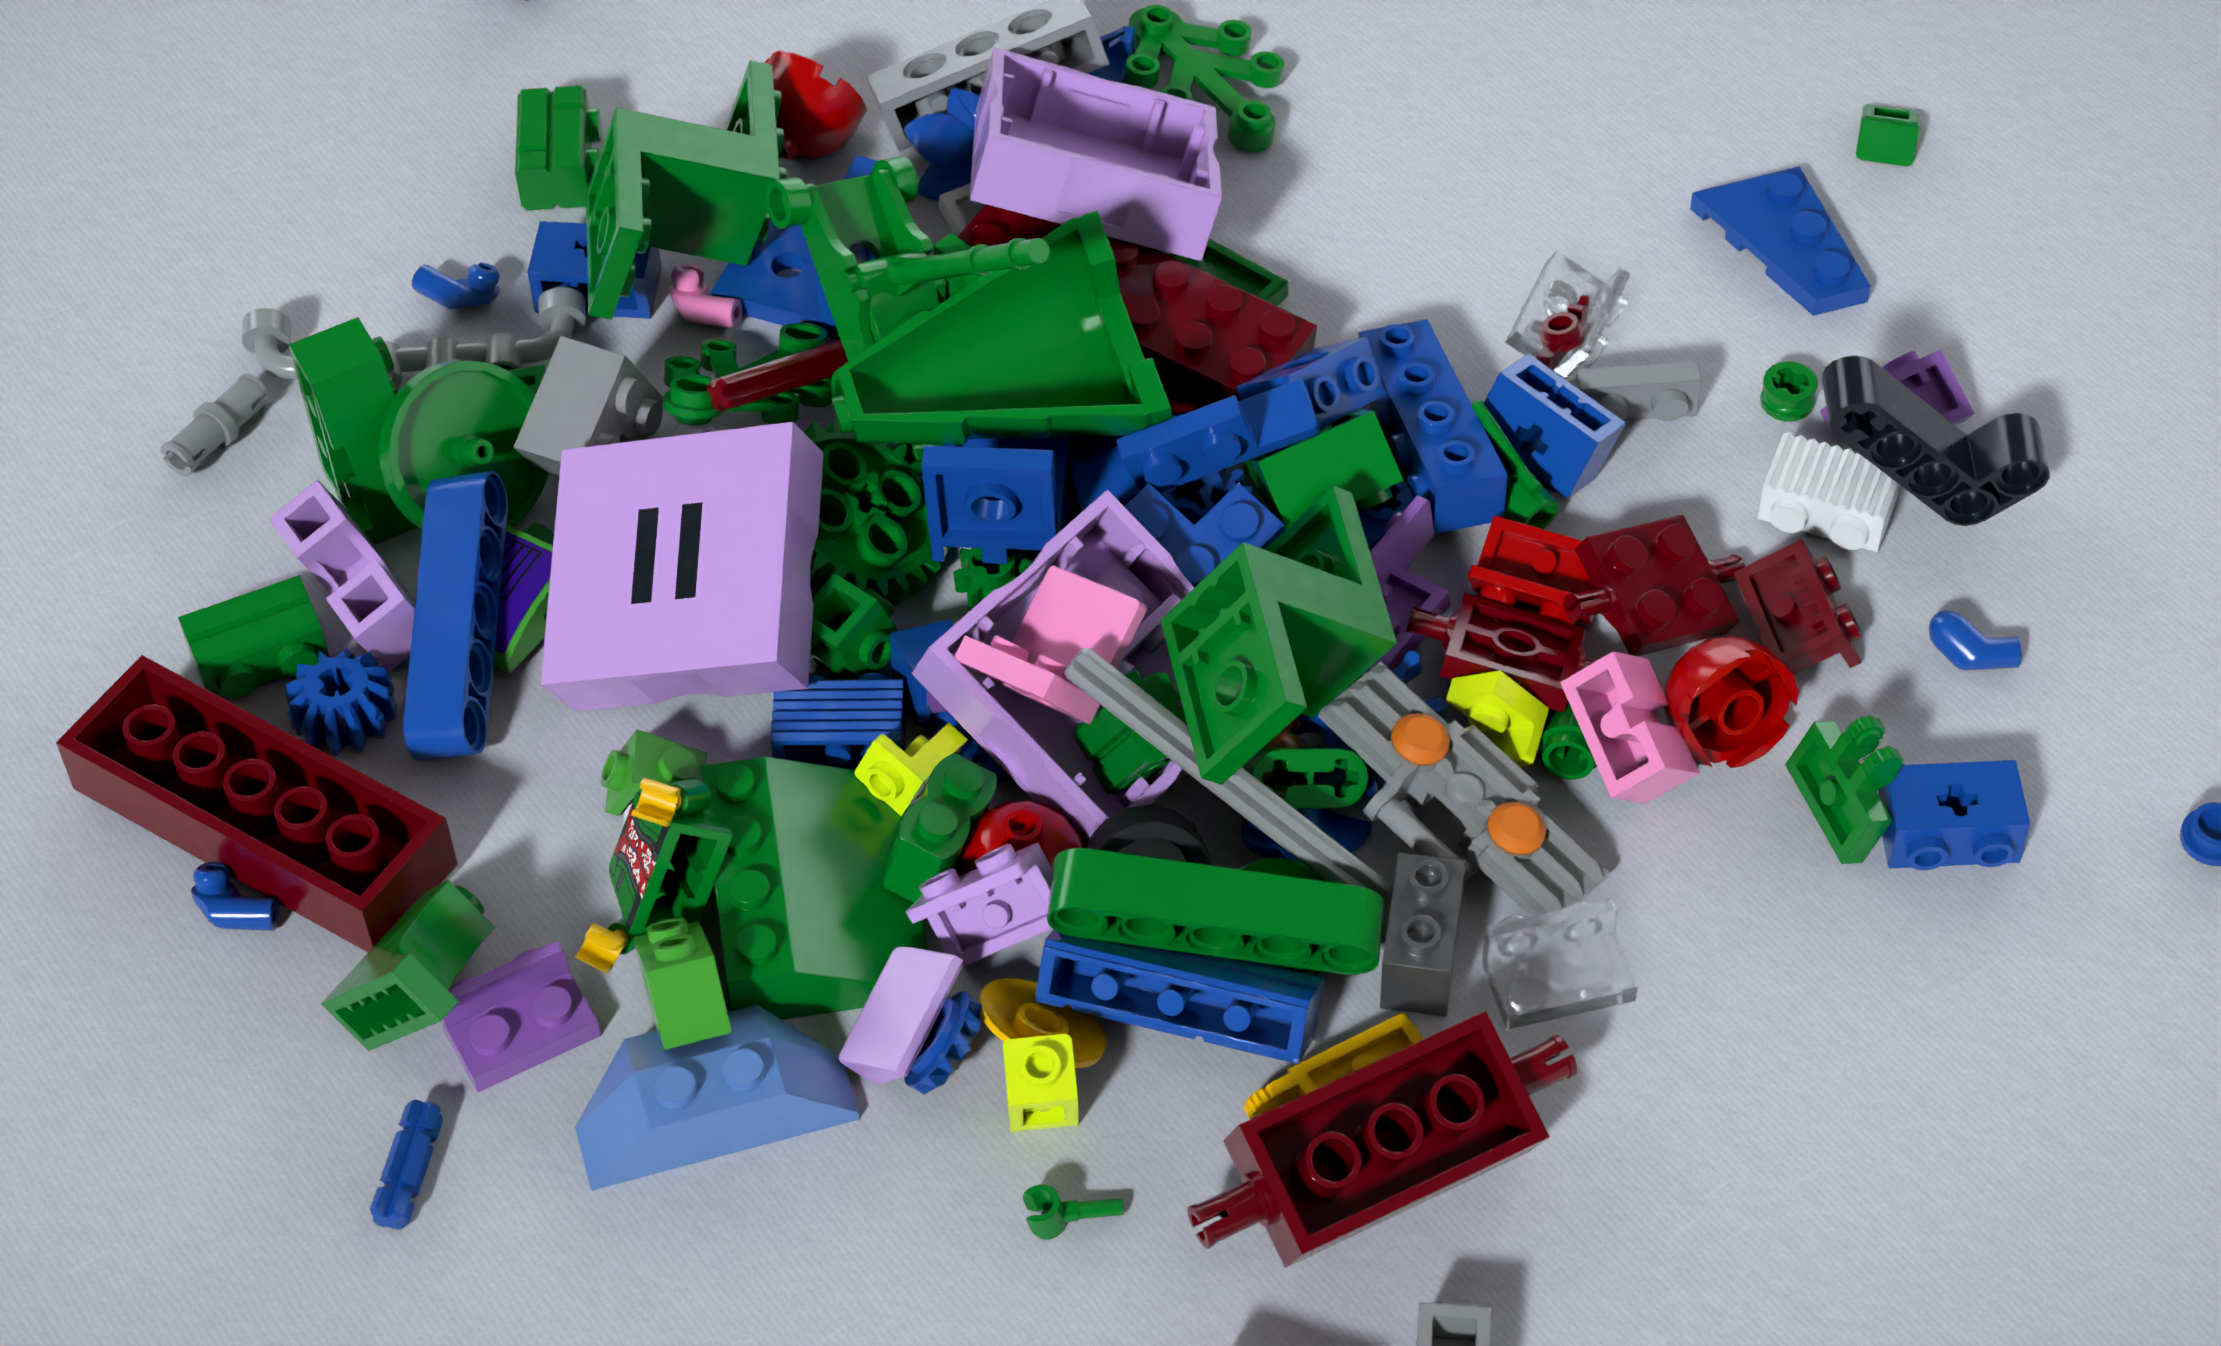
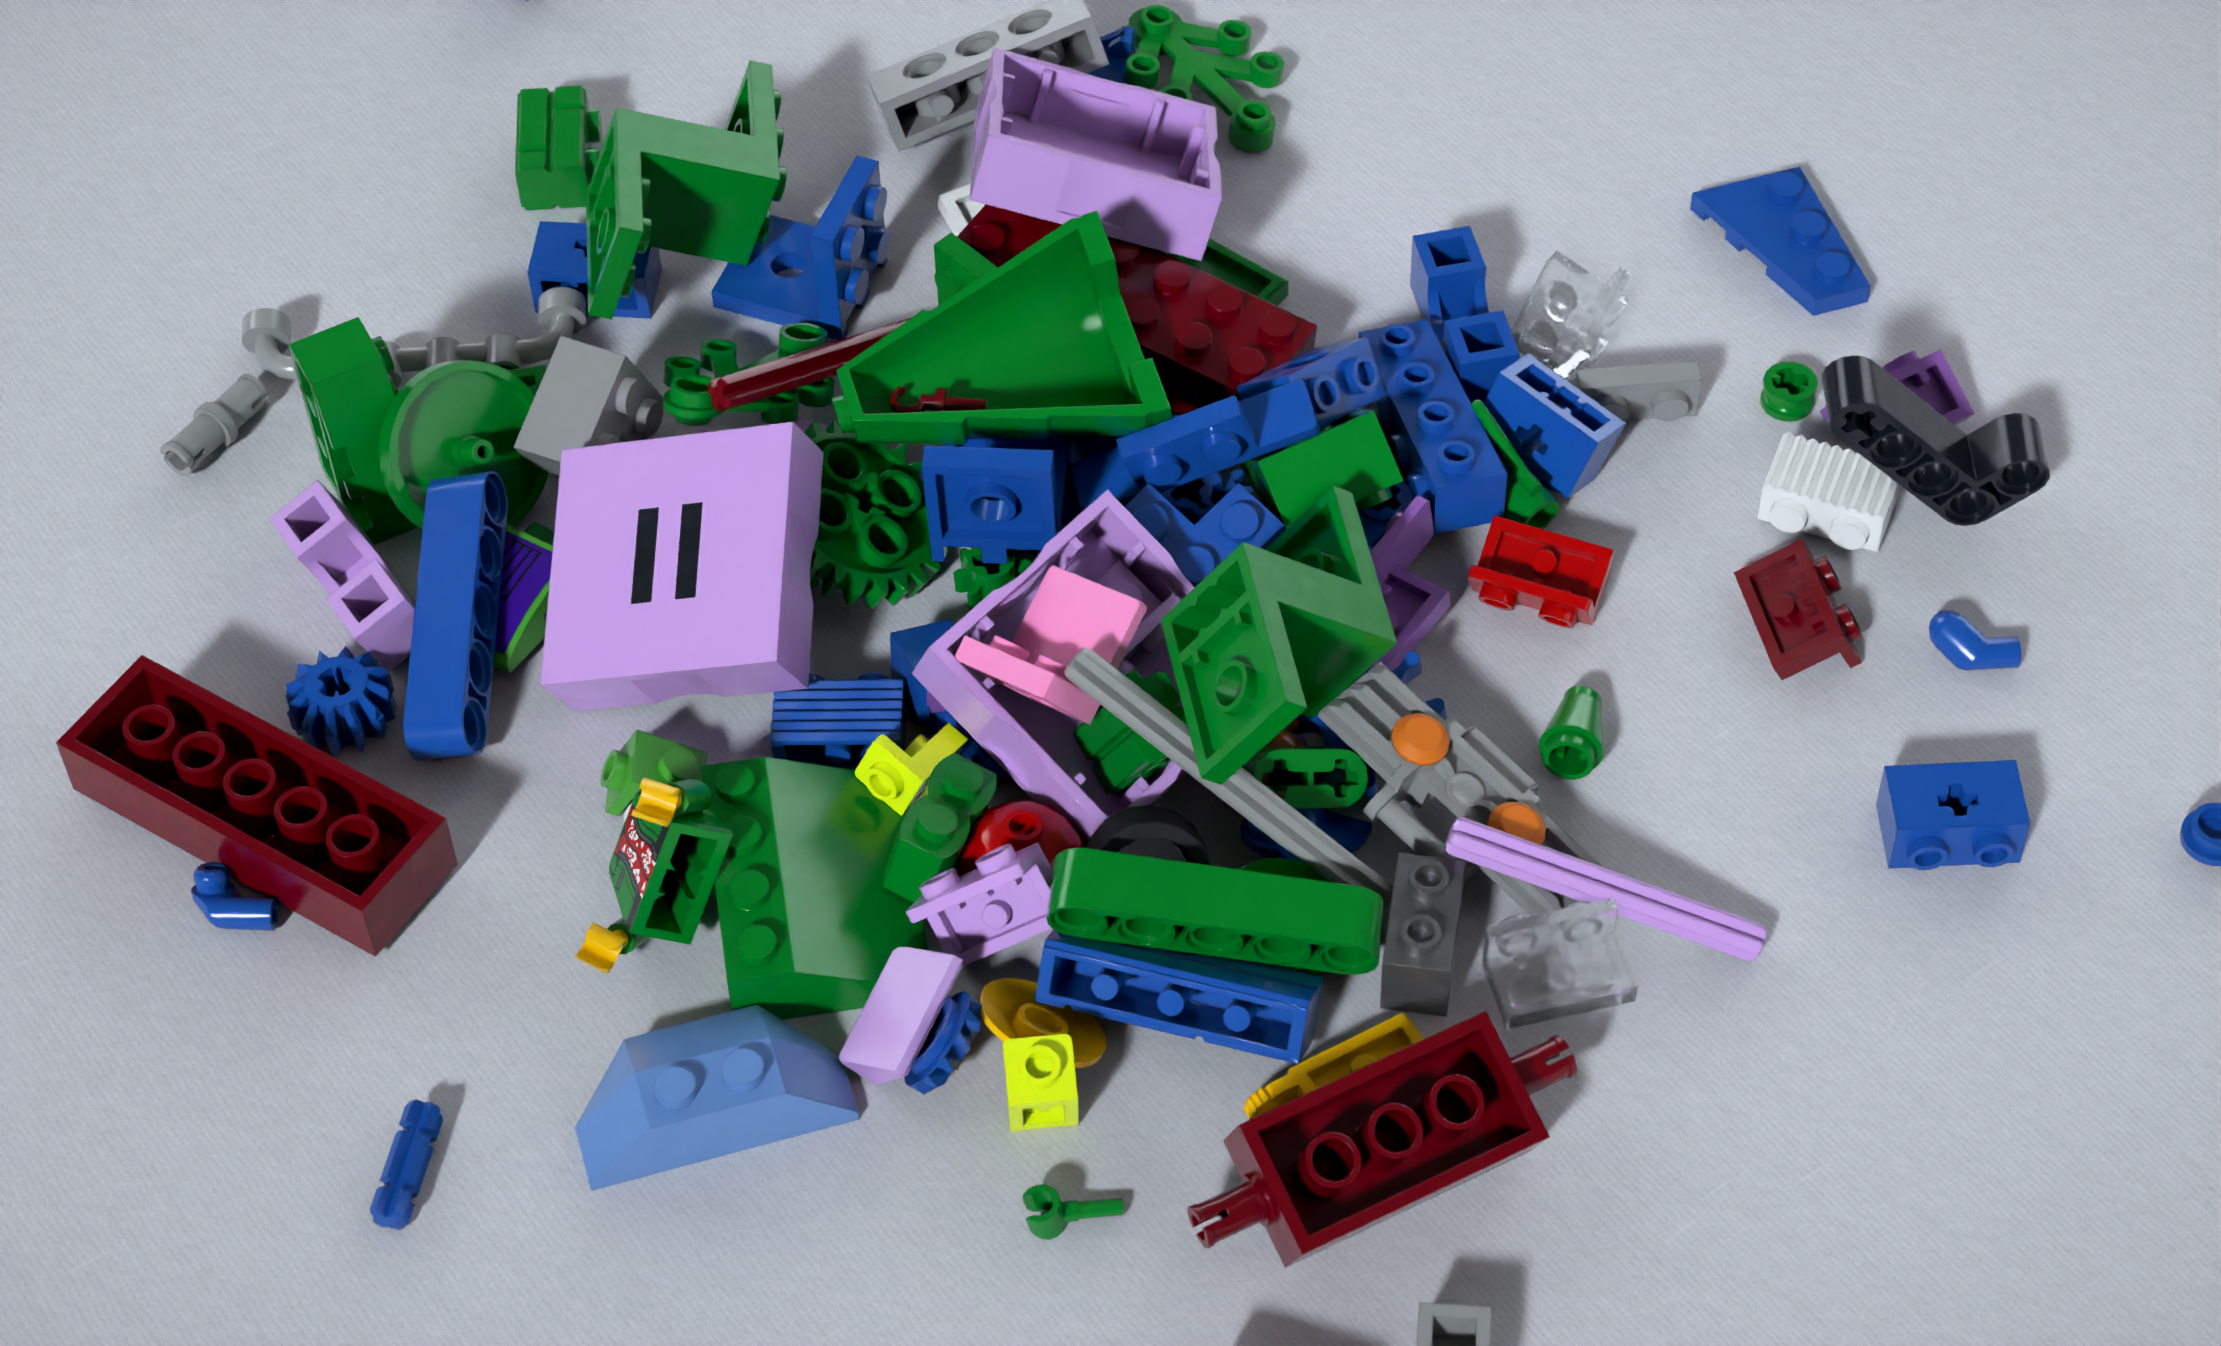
green brick [178,575,330,699] -> none
green arch [321,880,496,1051] -> none
blue arm [412,262,500,310] -> none
medium lavender bracket [442,941,601,1093] -> none
bright green brick [633,917,732,1050] -> none
bright pink arm [669,264,742,328] -> none
red cylinder [765,51,867,160] -> none
green piece [765,156,1050,476] -> none
green brick [810,573,898,679] -> none
blue plate [904,88,979,201] -> none
dark red plate [1406,593,1597,713] -> none
neon yellow bracket [1446,670,1549,767] -> none
dark red piece [1536,295,1590,371] -> none
bright pink brick [1560,651,1700,804] -> none
dark red plate [1564,514,1745,656] -> none
red cylinder [1664,636,1799,768] -> none
green hinge [1785,714,1904,864] -> none
green slope [1856,104,1920,167] -> none
none -> dark red hand [890,386,987,413]
none -> blue arch [1410,226,1520,405]
none -> lavender axle [1445,817,1766,962]

